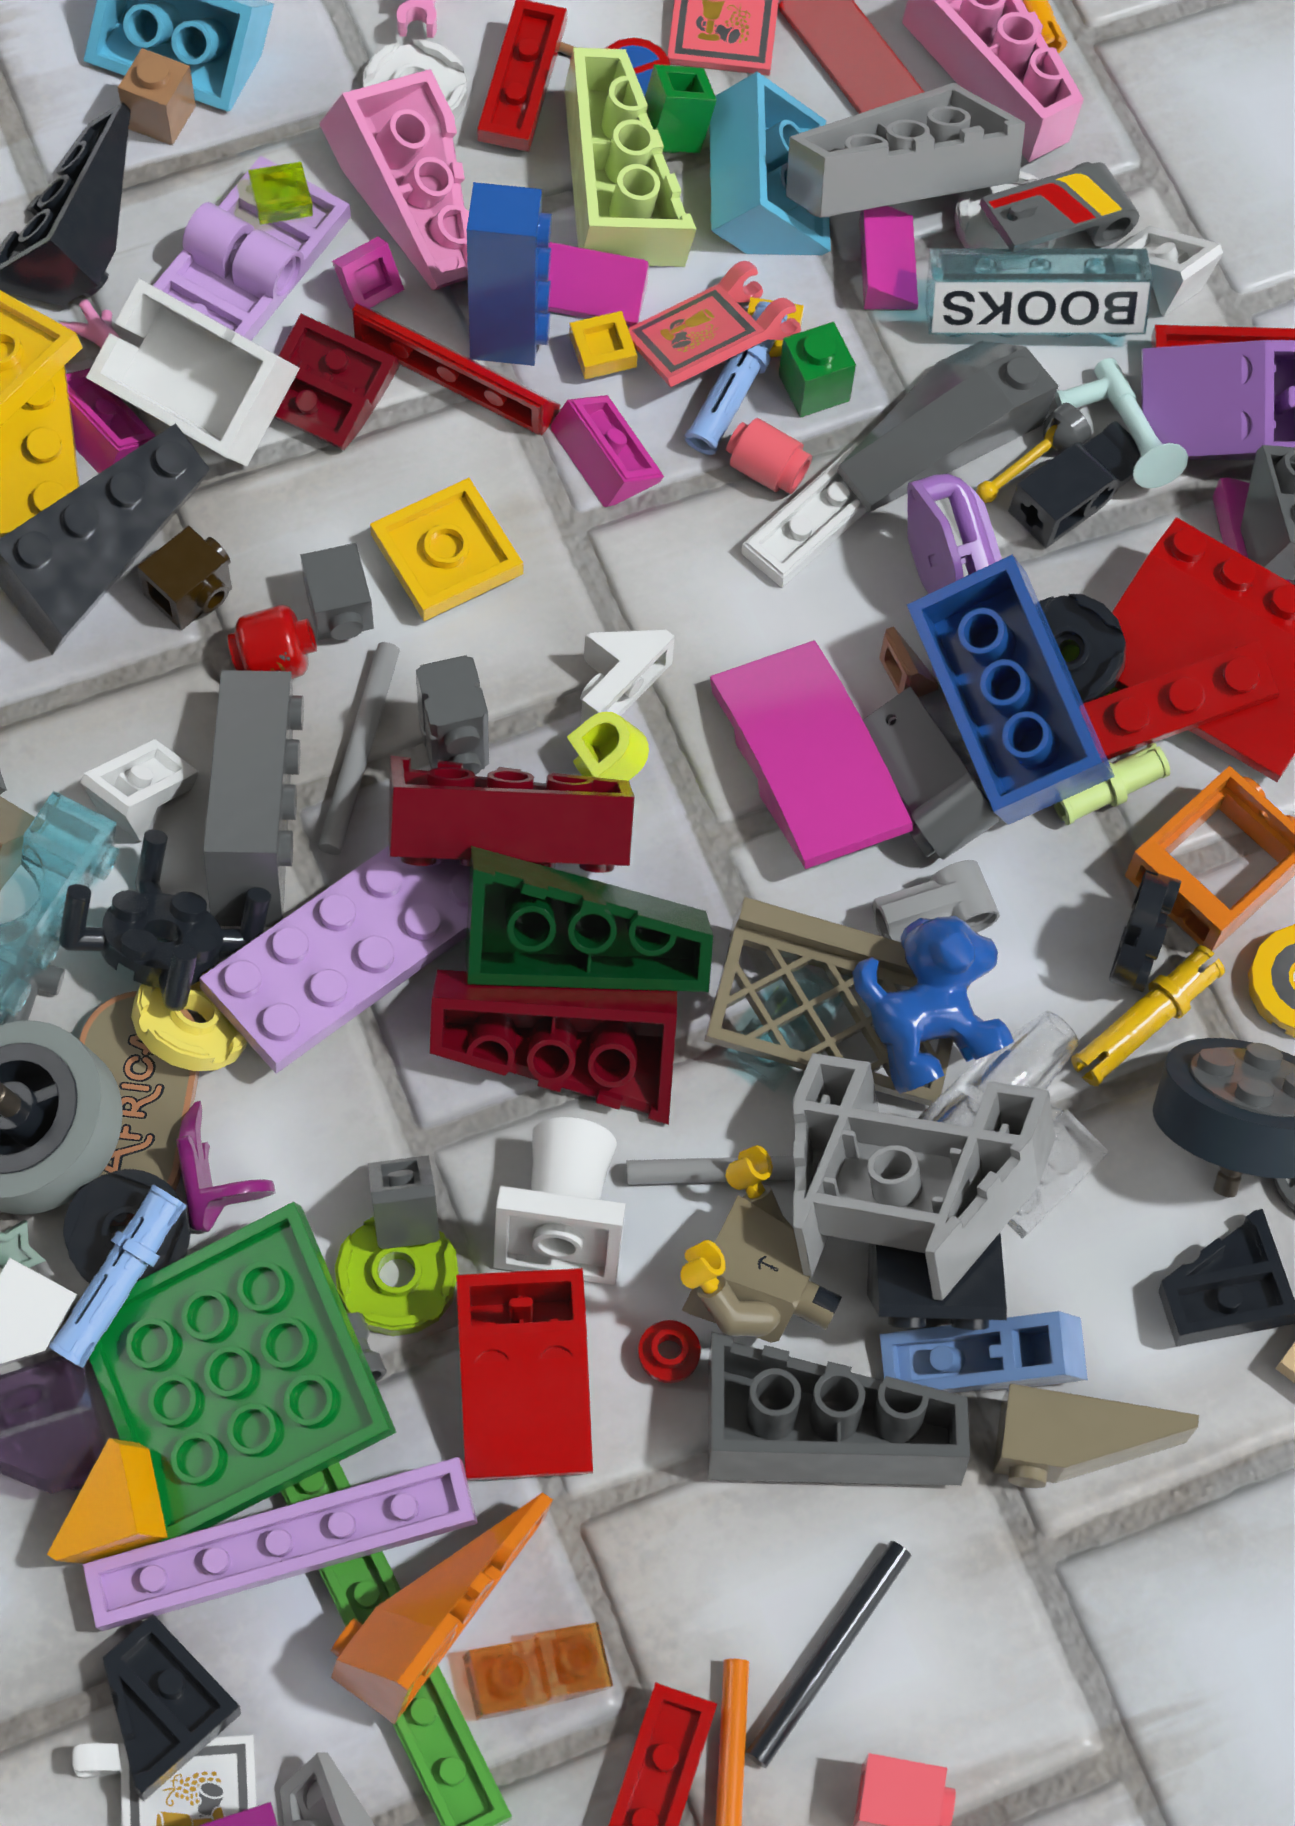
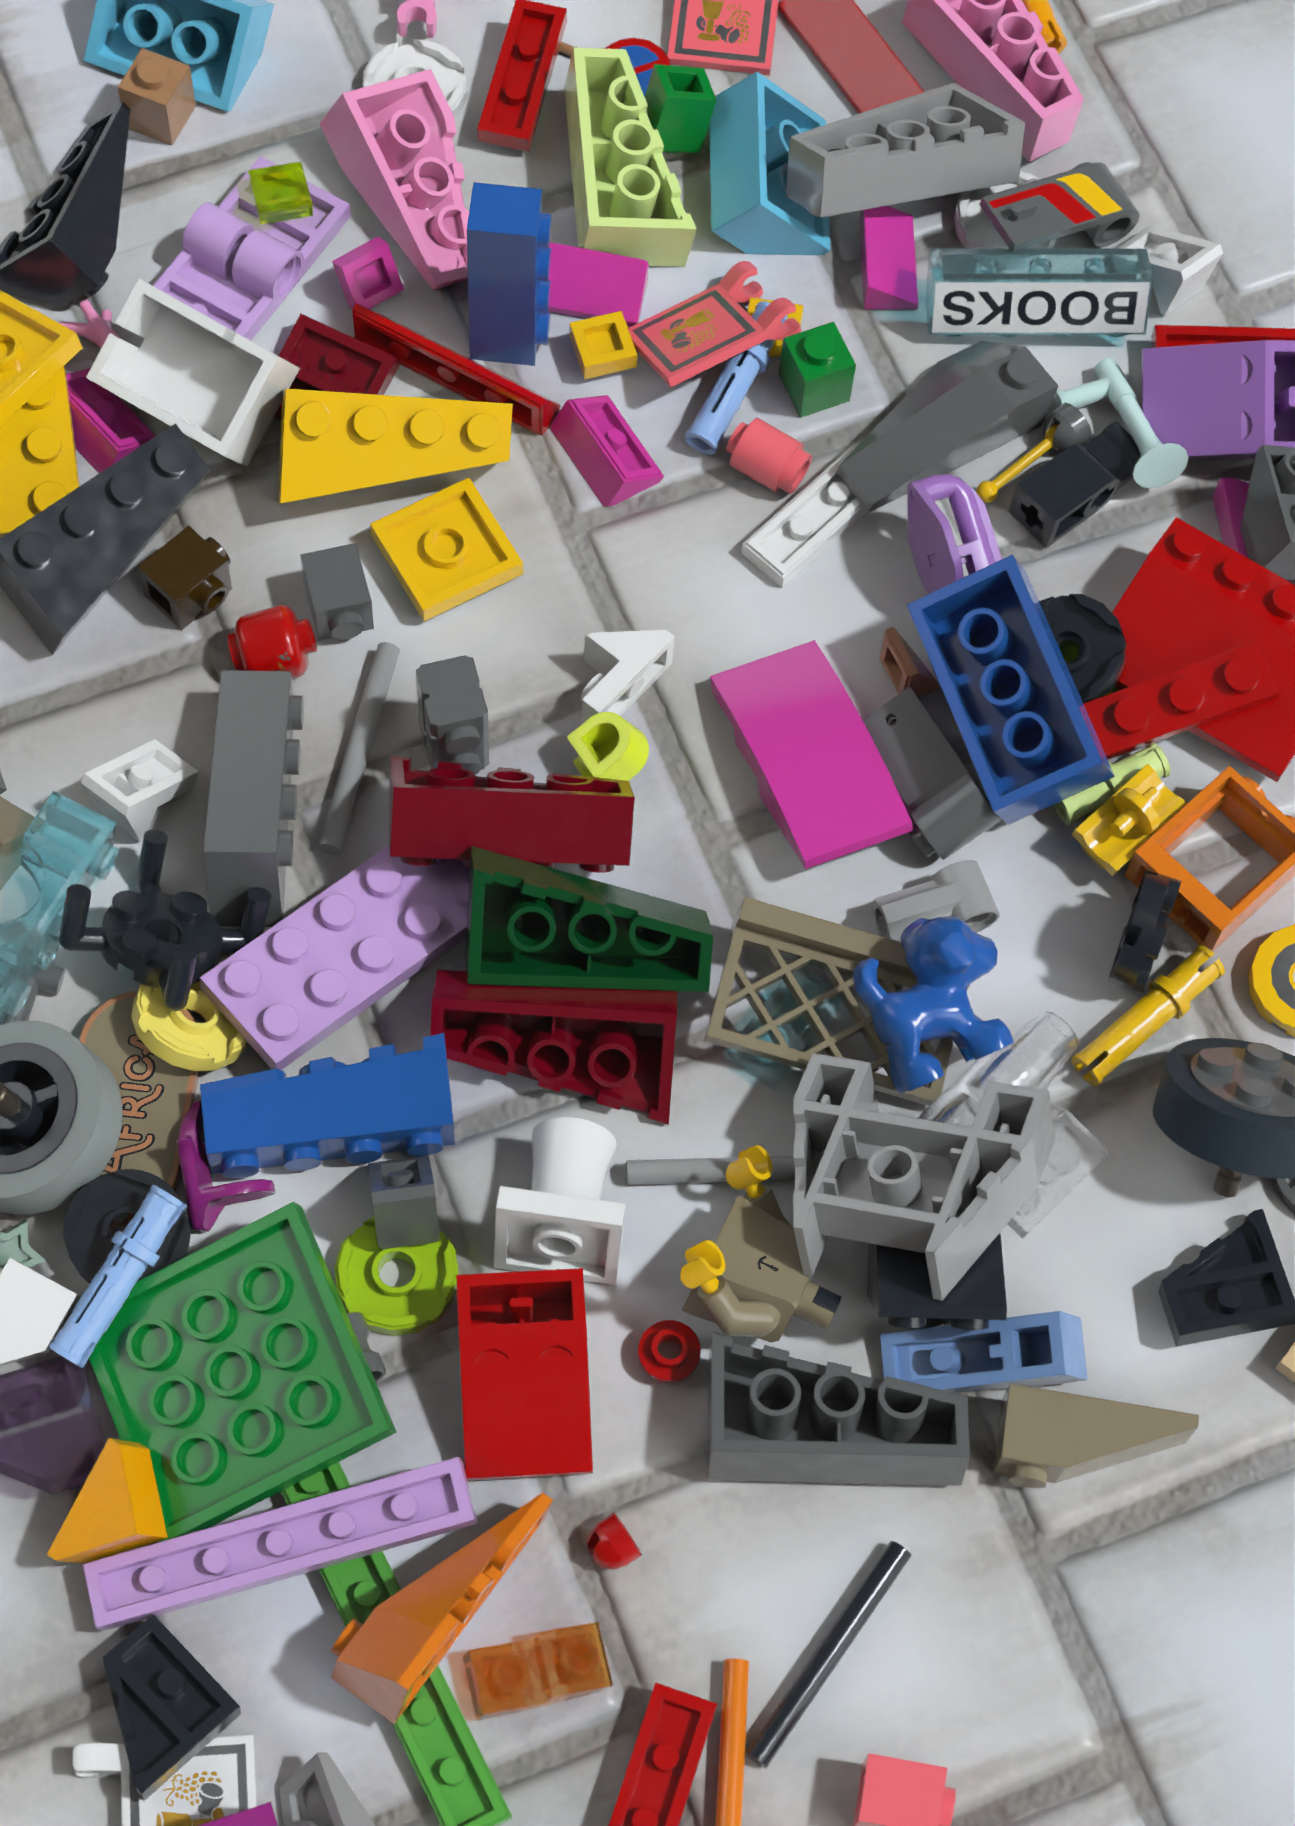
none -> blue wedge [200,1033,455,1178]
none -> yellow wedge [277,389,513,504]
none -> red hinge [587,1512,642,1570]
none -> yellow hips [1071,764,1187,876]

